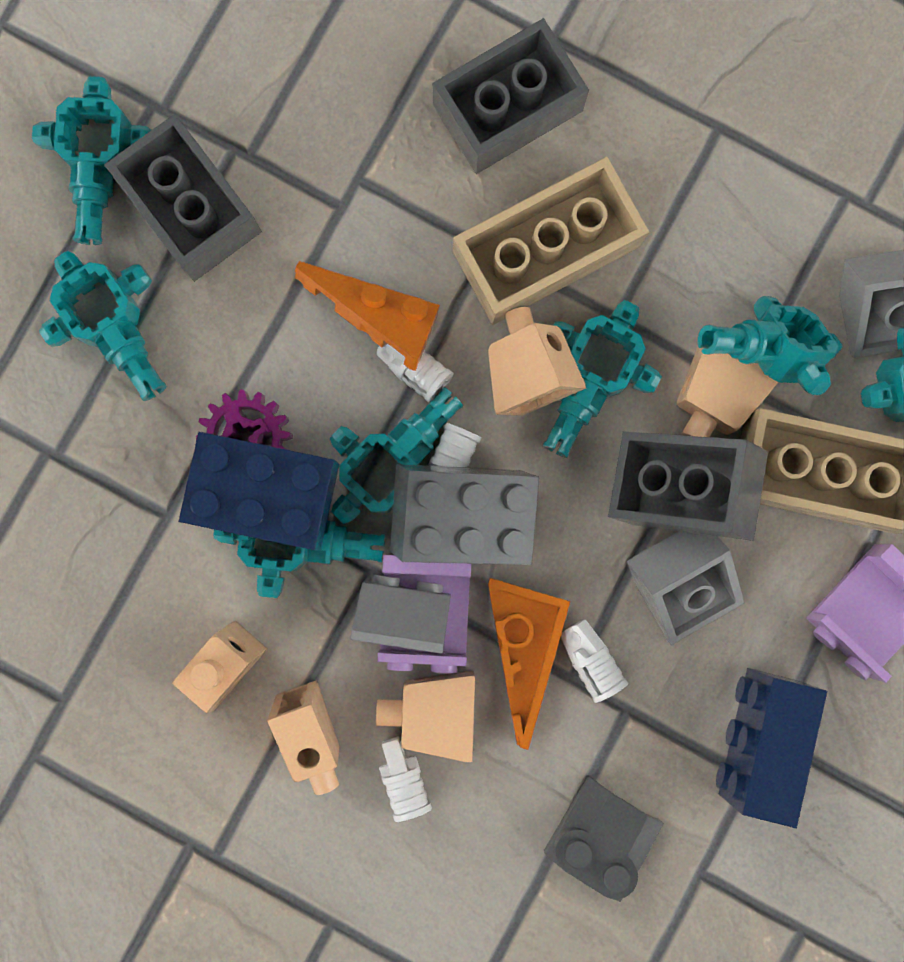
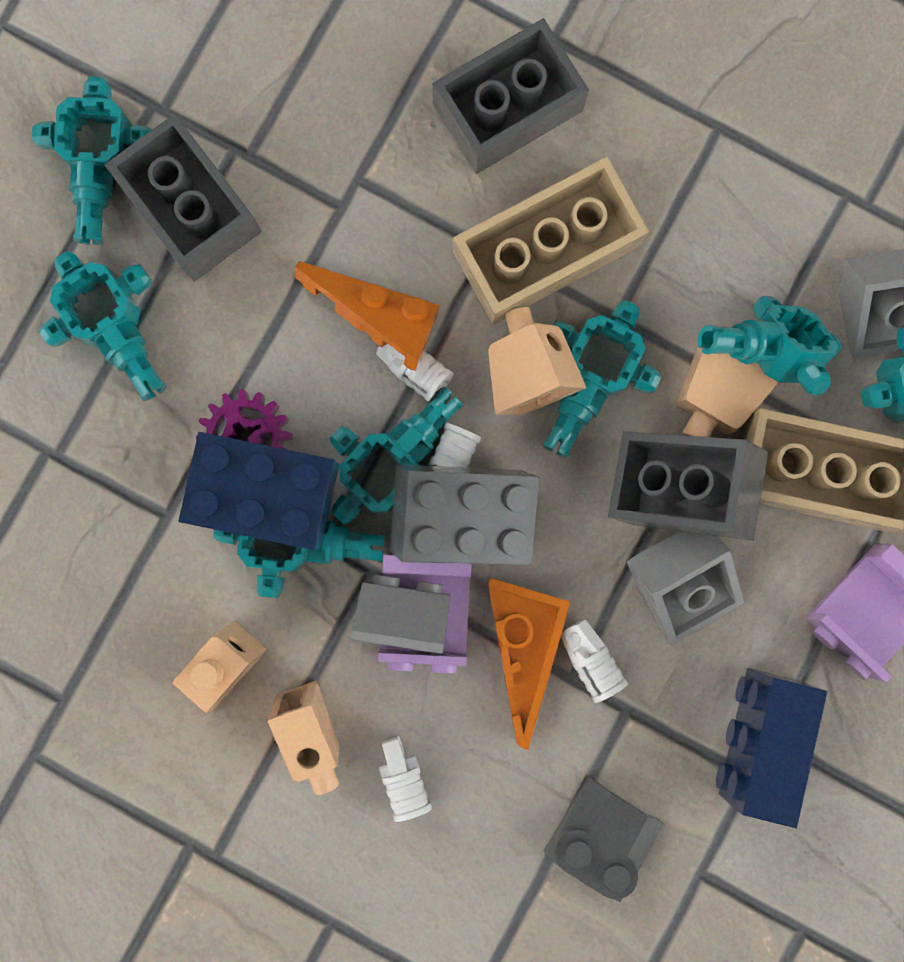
light nougat torso [376,671,475,762] -> none

